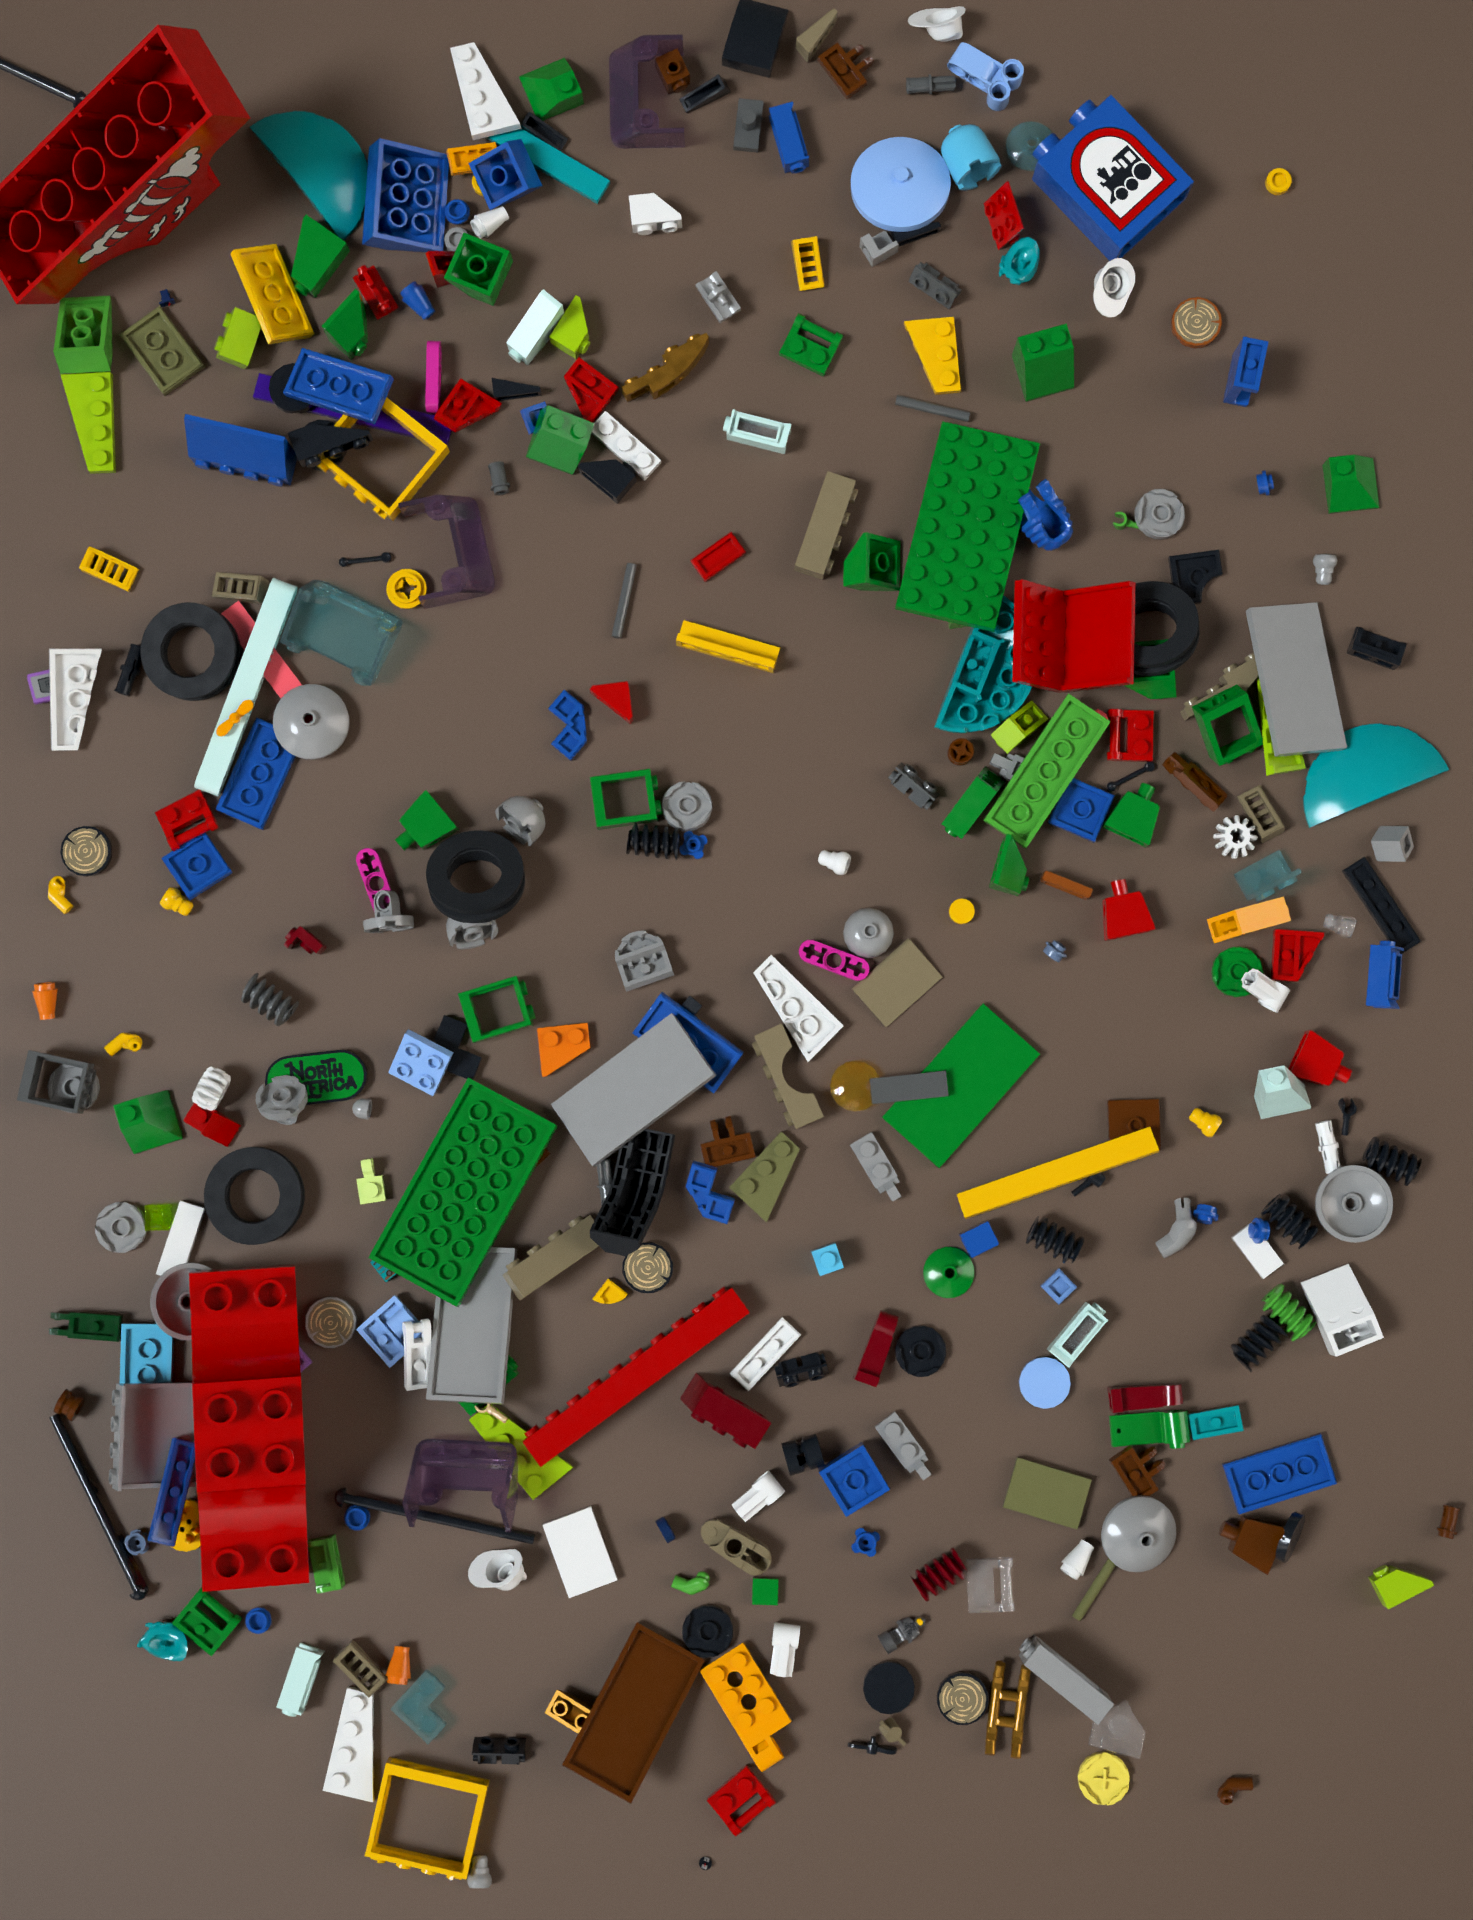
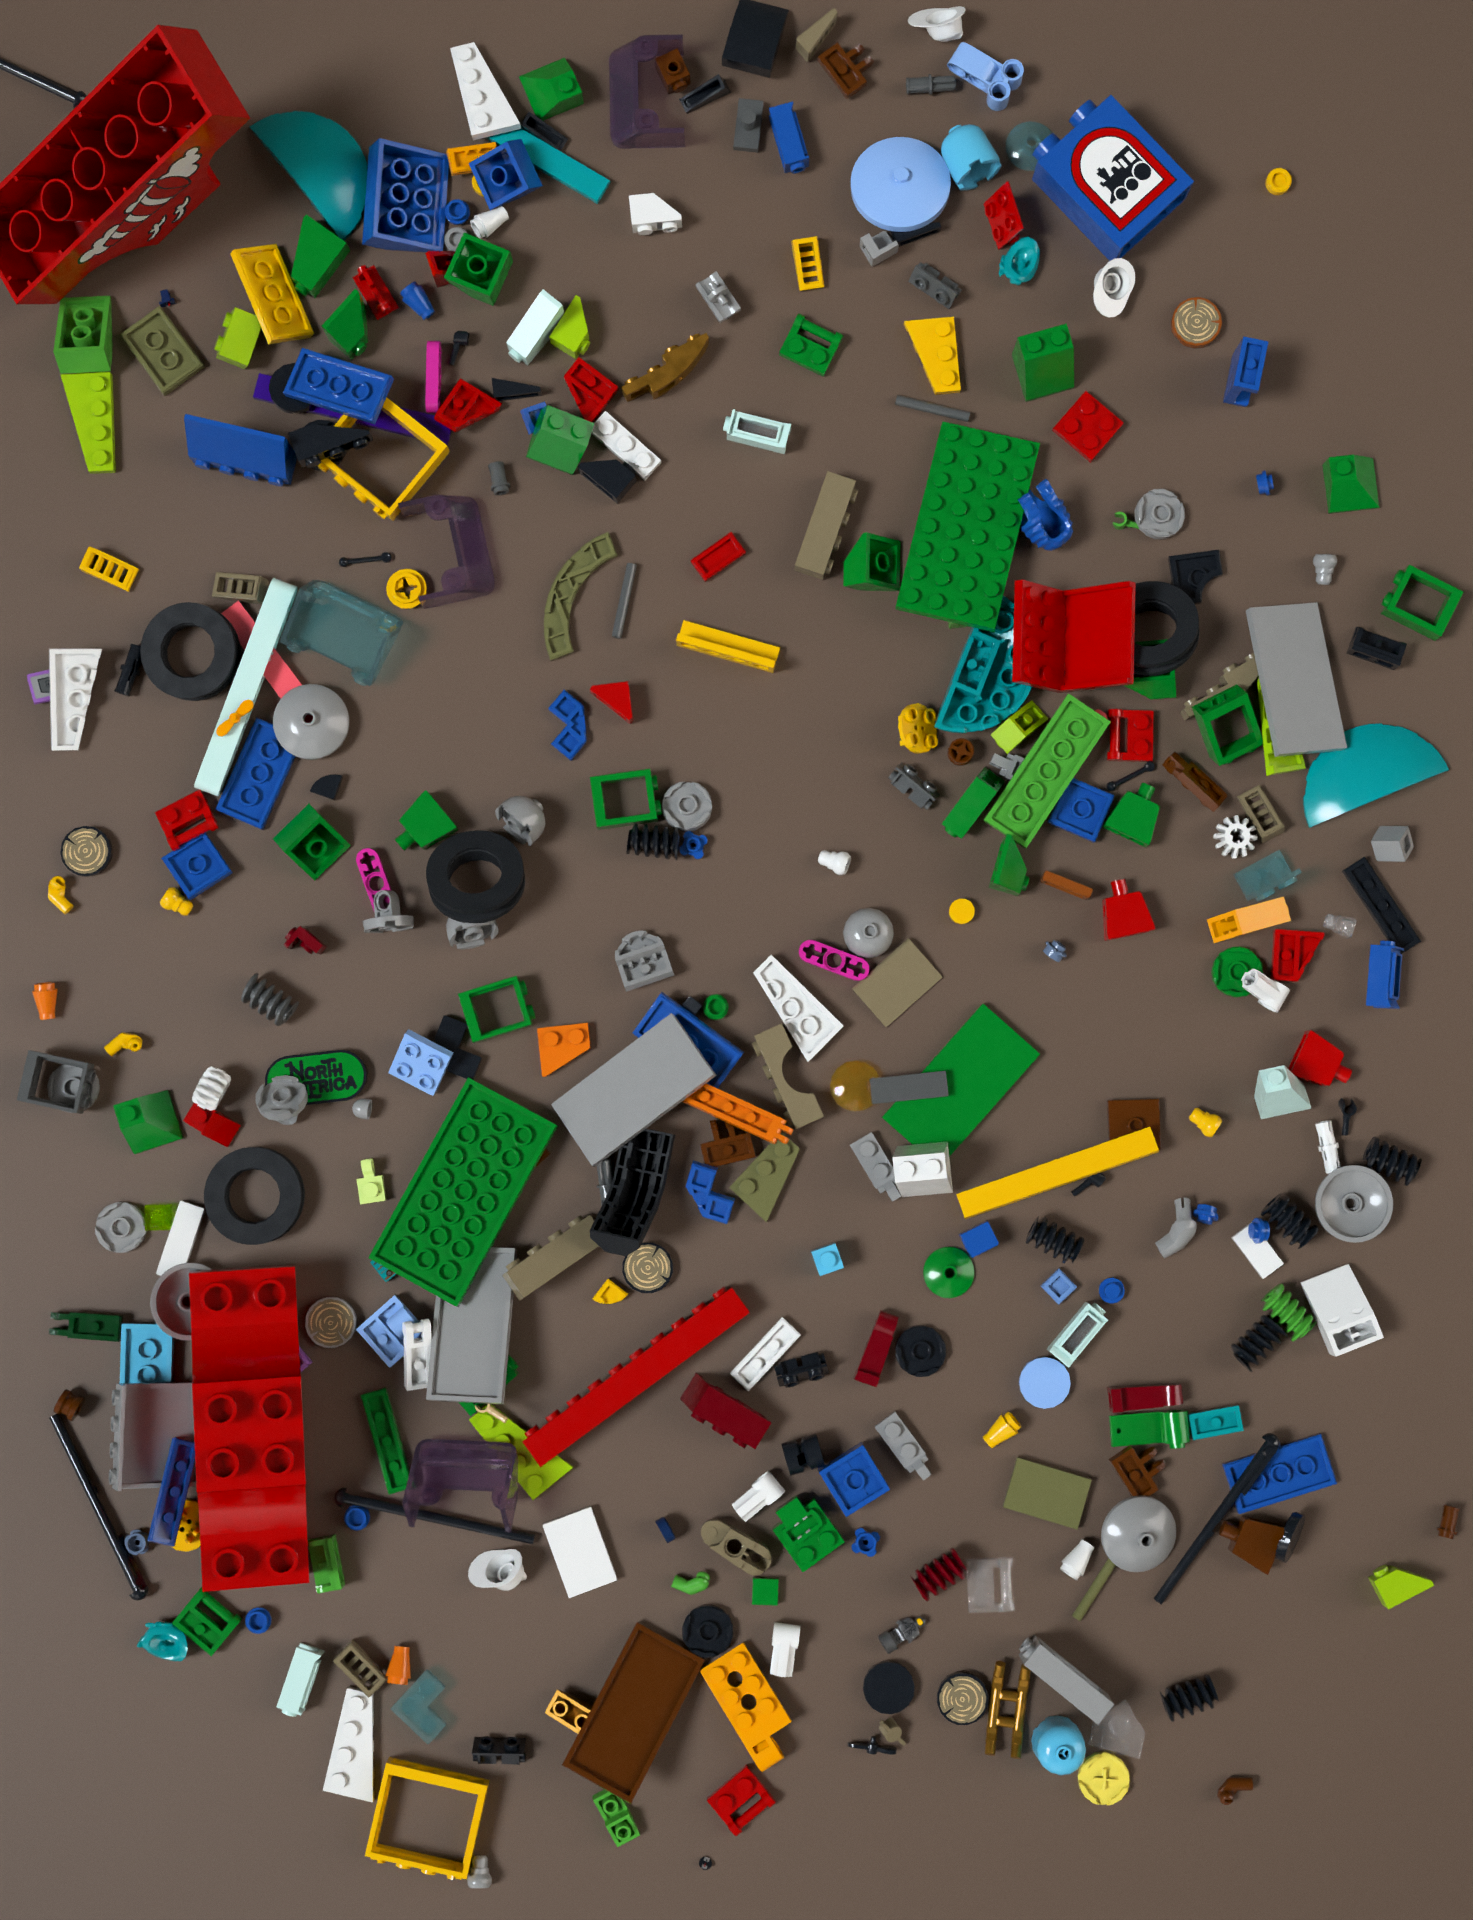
none -> green slope [273,804,351,881]
none -> black tile [310,774,343,800]
none -> green tile [361,1387,414,1495]
none -> black hand [448,331,469,366]
none -> olive tile [544,532,618,661]
none -> bright green slope [592,1790,640,1847]
none -> orange hinge [682,1083,794,1144]
none -> green plate [703,994,729,1020]
none -> green piece [772,1495,845,1572]
none -> white slope [892,1142,953,1197]
none -> yellow plate [898,703,938,754]
none -> yellow cone [983,1411,1021,1448]
none -> medium azure cylinder [1031,1715,1086,1775]
none -> red plate [1052,391,1124,462]
none -> blue plate [1099,1278,1125,1304]
none -> black bar [1154,1433,1280,1604]
none -> black piece [1160,1674,1219,1722]
none -> green window [1381,565,1463,641]

